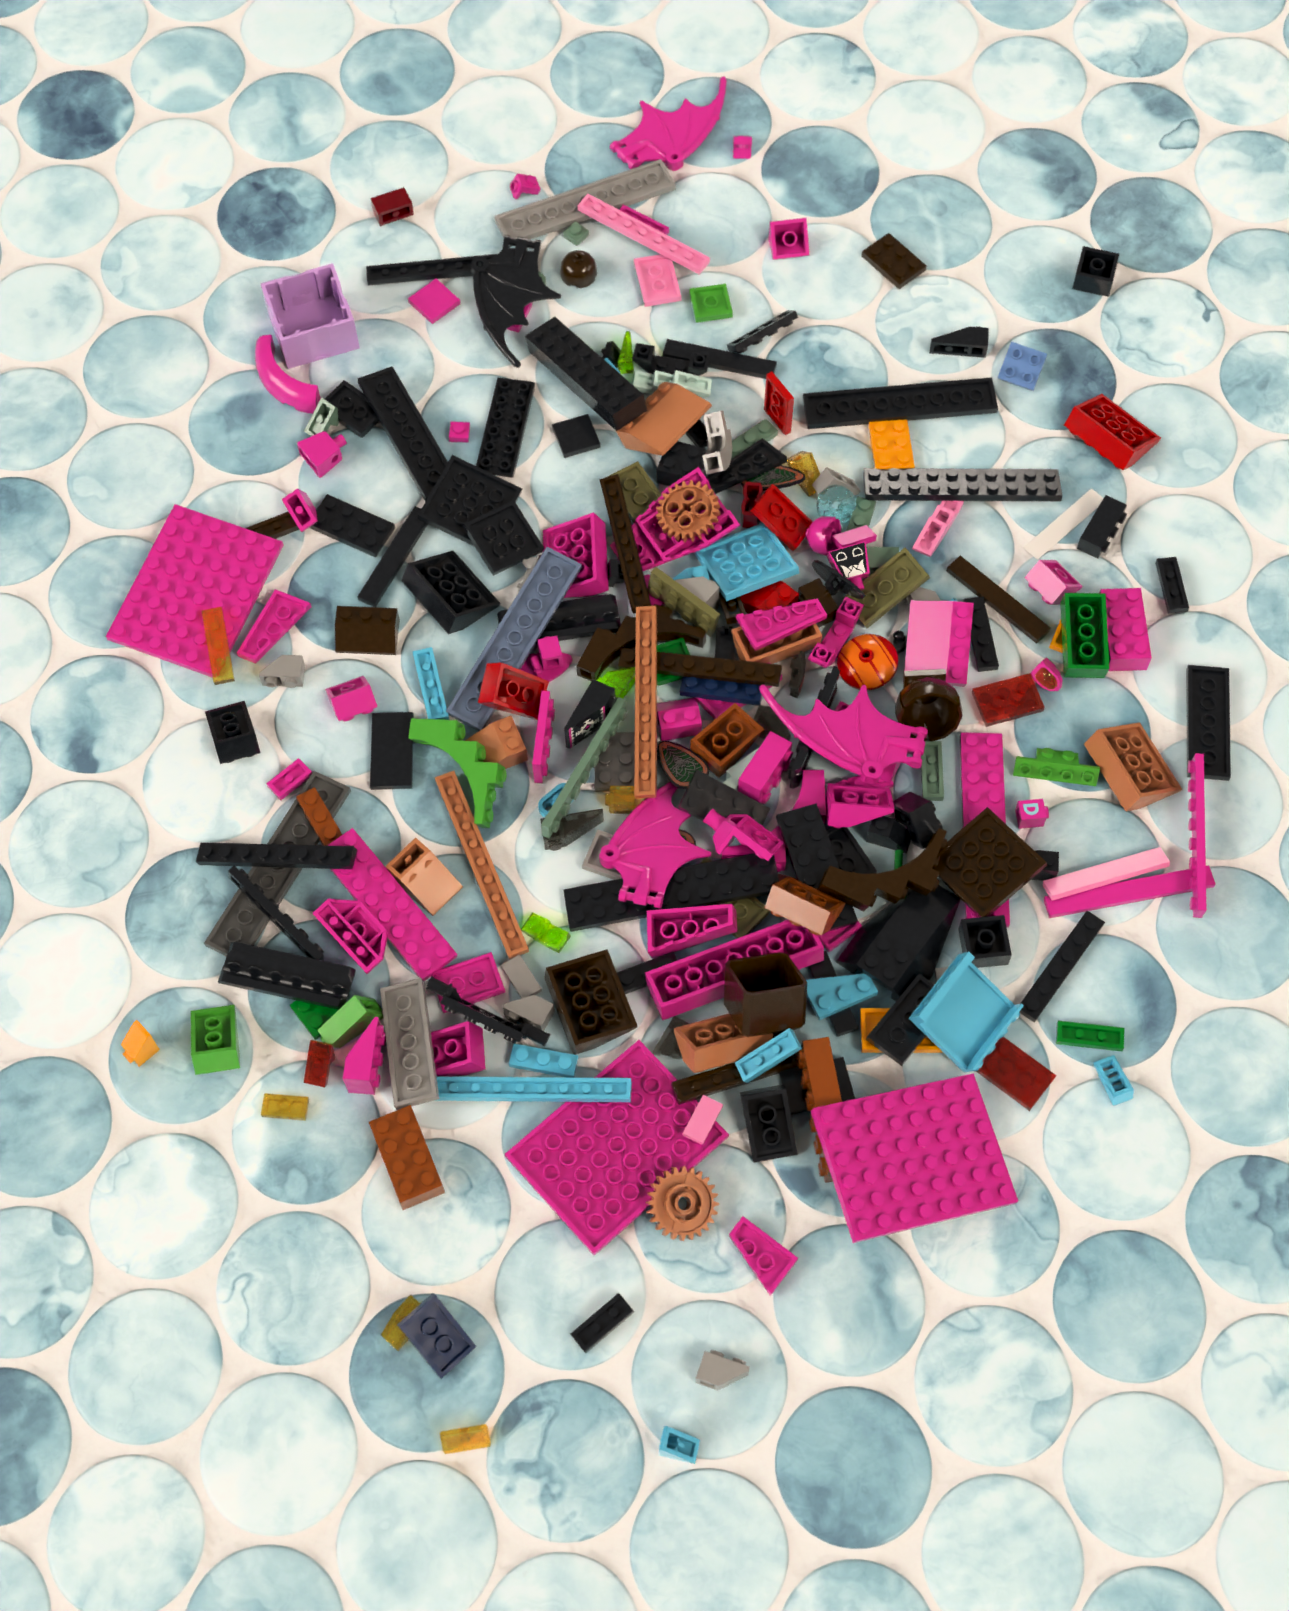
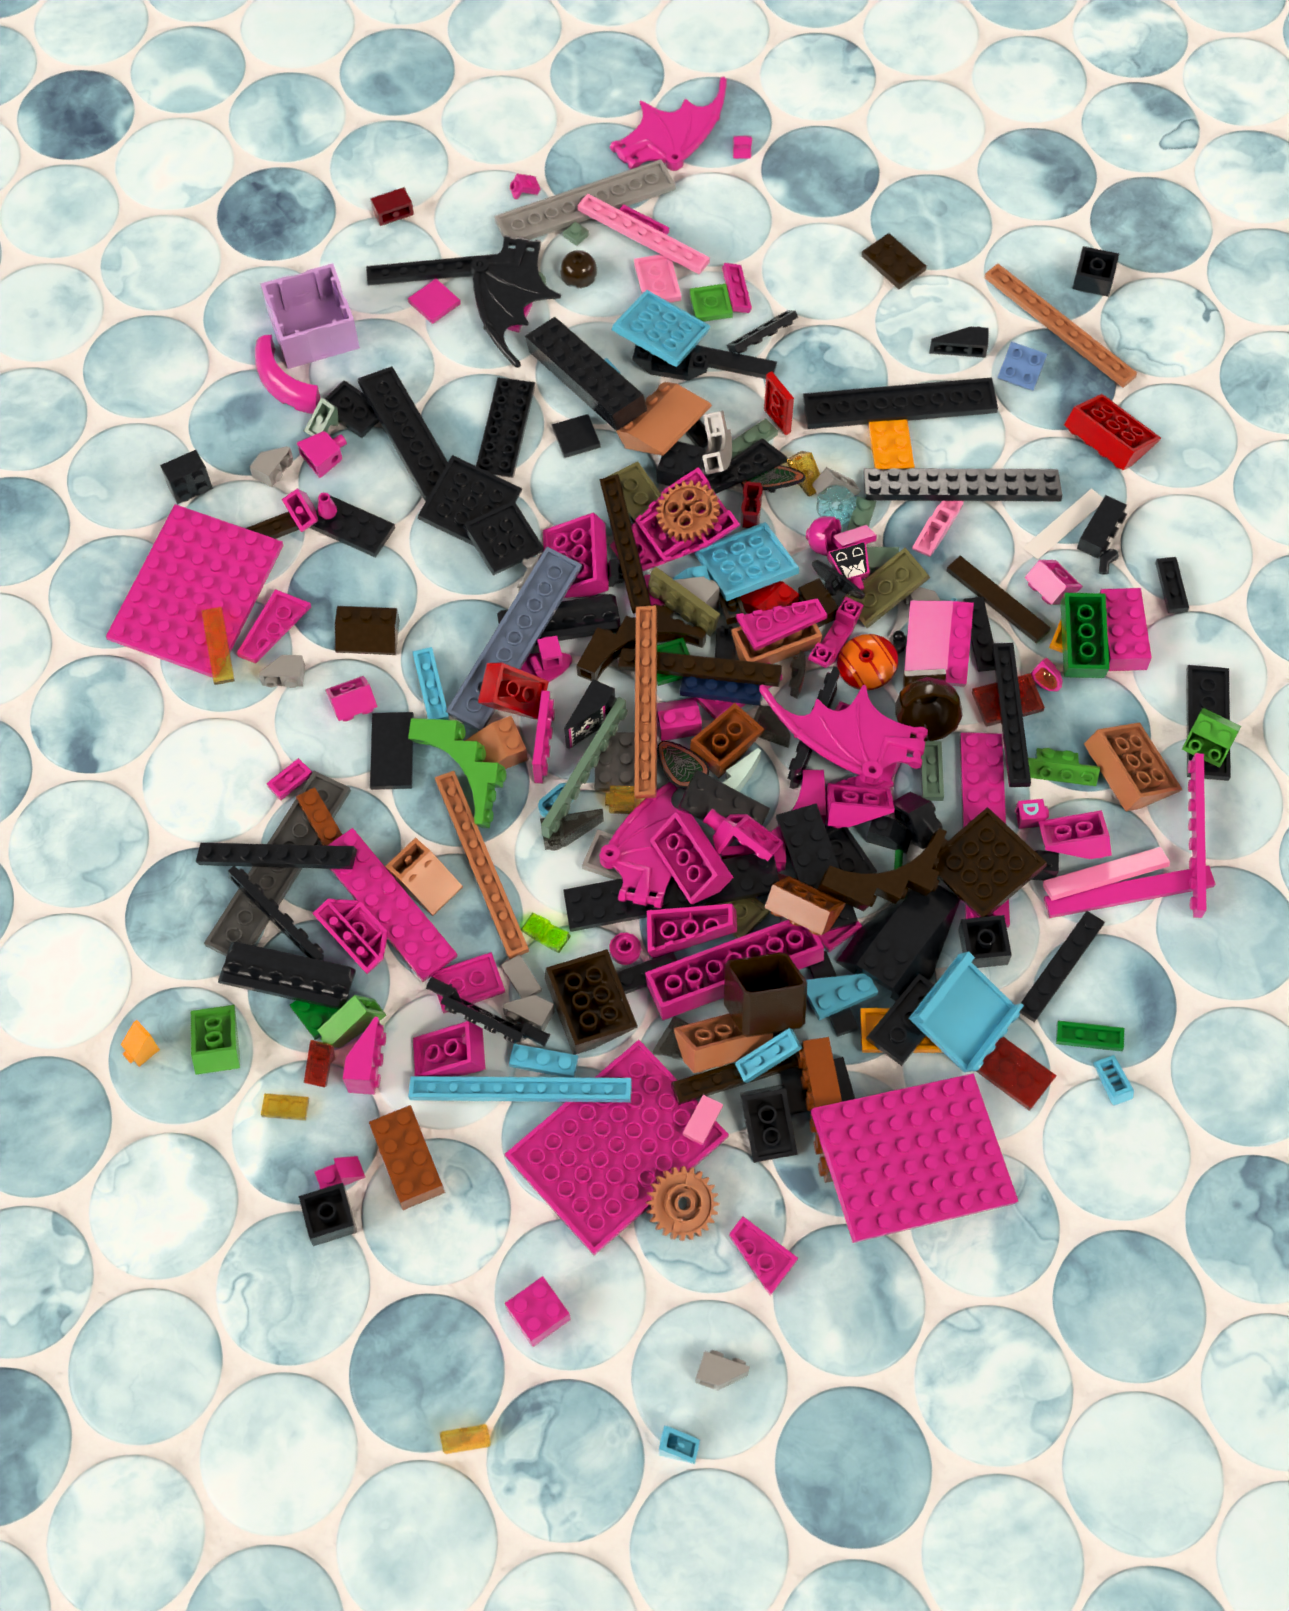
black slope [205,701,261,764] -> none
black tile [357,506,428,607] -> none
light grey plate [380,978,439,1110] -> none
clear yellow slope [381,1294,420,1351] -> none
dark blue plate [397,1293,477,1379] -> none
black slope [401,551,501,634] -> none
dark pink plate [449,422,470,443] -> none
black hinge [571,1293,634,1353] -> none
clear neon green slope [597,667,635,699] -> none
black tile [601,341,623,368] -> none
clear neon green slope [618,331,634,374] -> none
light aqua slope [632,370,712,397] -> none
dark pink brick [738,731,793,804] -> none
red tile [750,484,813,551] -> none
dark pink slope [769,217,809,260] -> none
none -> black brick [160,450,213,504]
none -> light grey slope [250,447,293,487]
none -> black brick [298,1183,358,1246]
none -> dark pink slope [315,1156,366,1189]
none -> dark pink cone [317,492,337,519]
none -> dark pink brick [505,1276,571,1347]
none -> dark pink plate [609,933,641,965]
none -> medium azure plate [611,290,710,367]
none -> dark pink slope [650,811,733,904]
none -> dark pink plate [722,263,752,313]
none -> nougat plate [984,264,1137,388]
none -> black plate [992,643,1031,787]
none -> dark pink slope [1038,810,1112,859]
none -> black arm [1099,549,1119,575]
none -> bright green slope [1182,708,1241,768]

